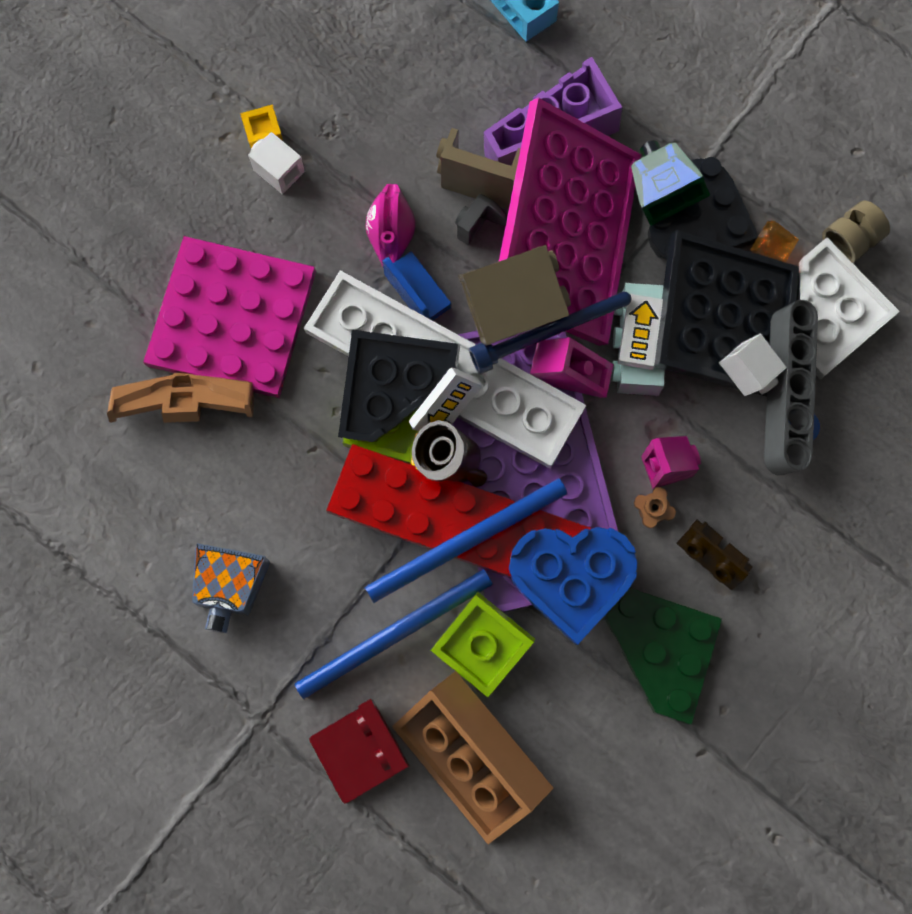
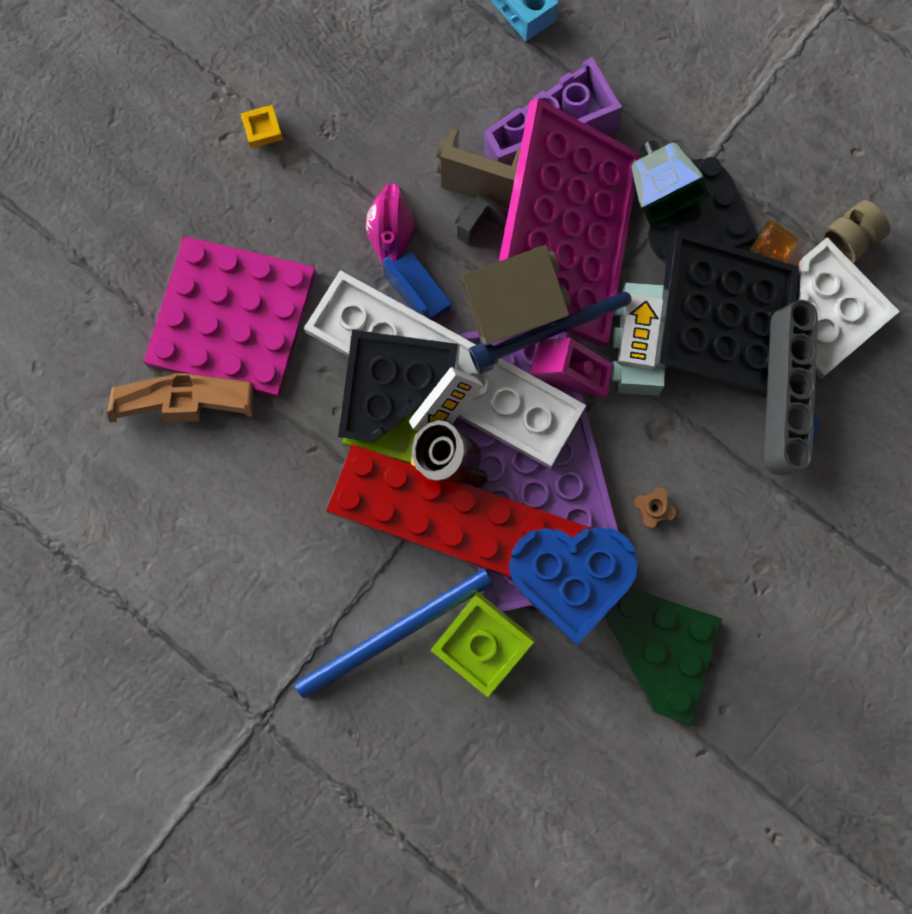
torso [192,543,270,633] -> none
white brick [248,132,305,195] -> none
dark red bracket [309,699,410,804] -> none
blue piece [365,478,568,603] -> none
medium nougat slope [392,671,554,844] -> none
dark pink slope [641,436,701,489] -> none
dark brown hinge [676,519,753,591] -> none
white brick [719,333,787,396] -> none

